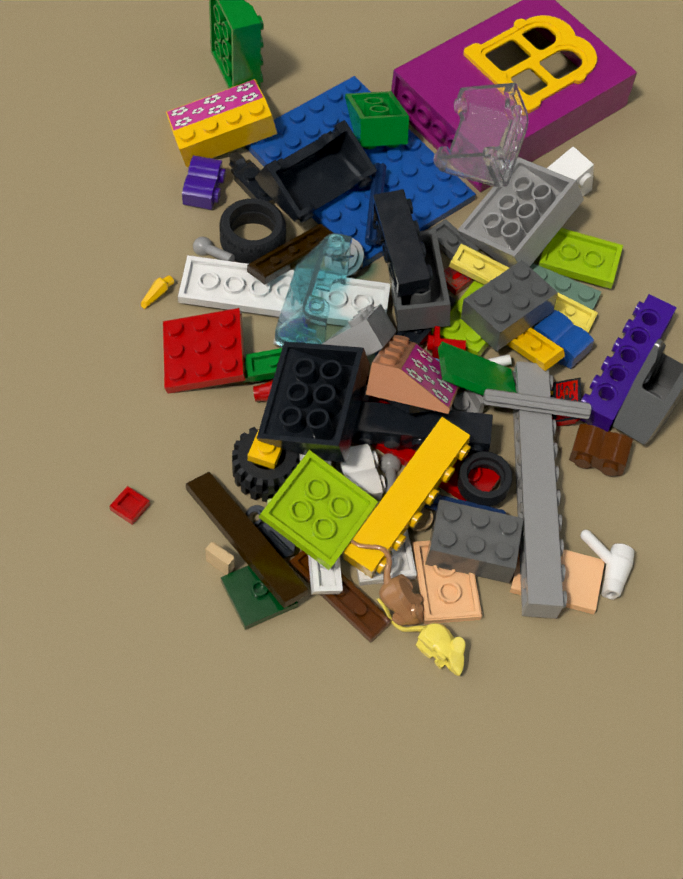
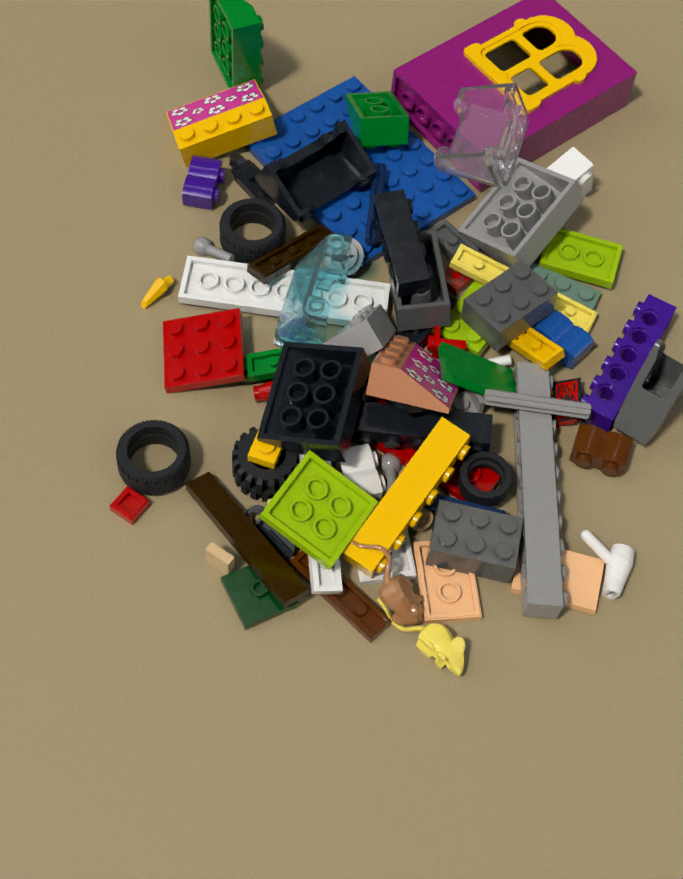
none -> black tyre [116,420,191,496]

